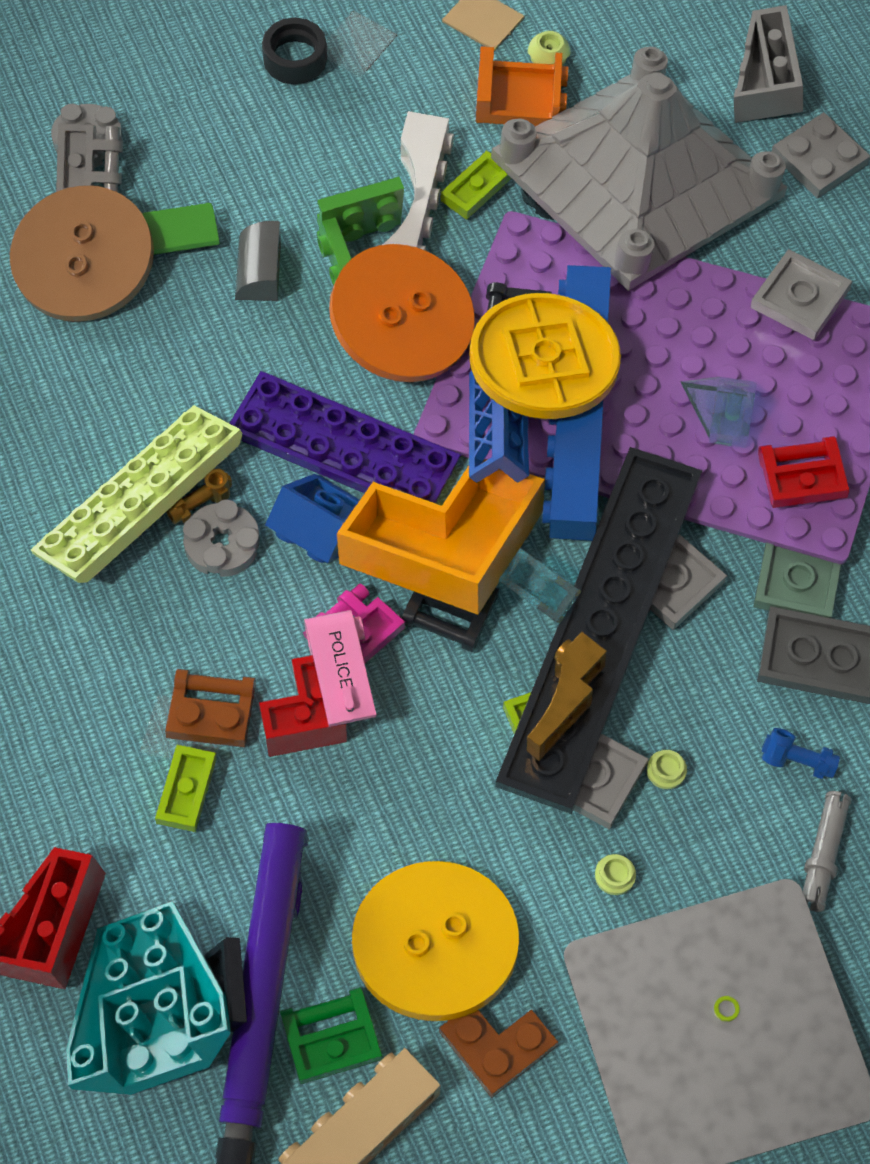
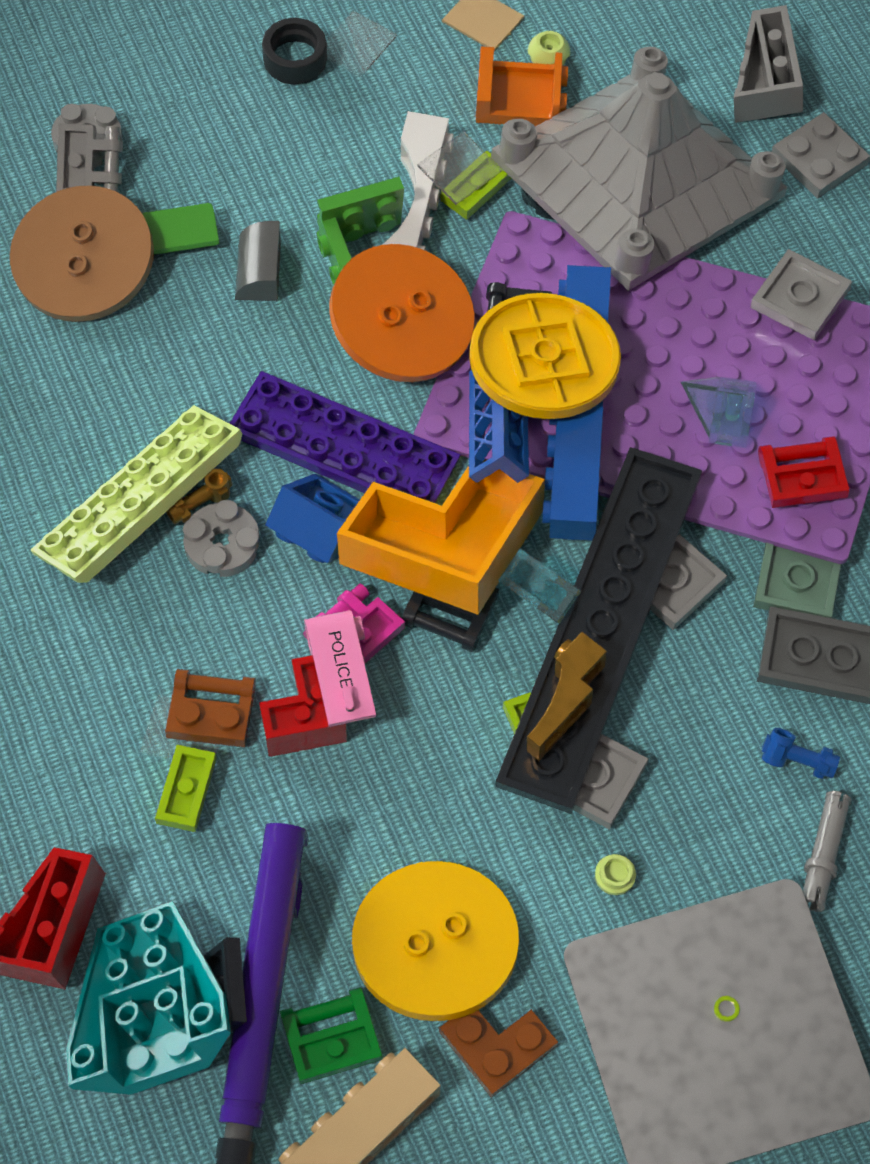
yellowish green plate [646,750,687,789] -> none
none -> clear window [417,131,502,205]

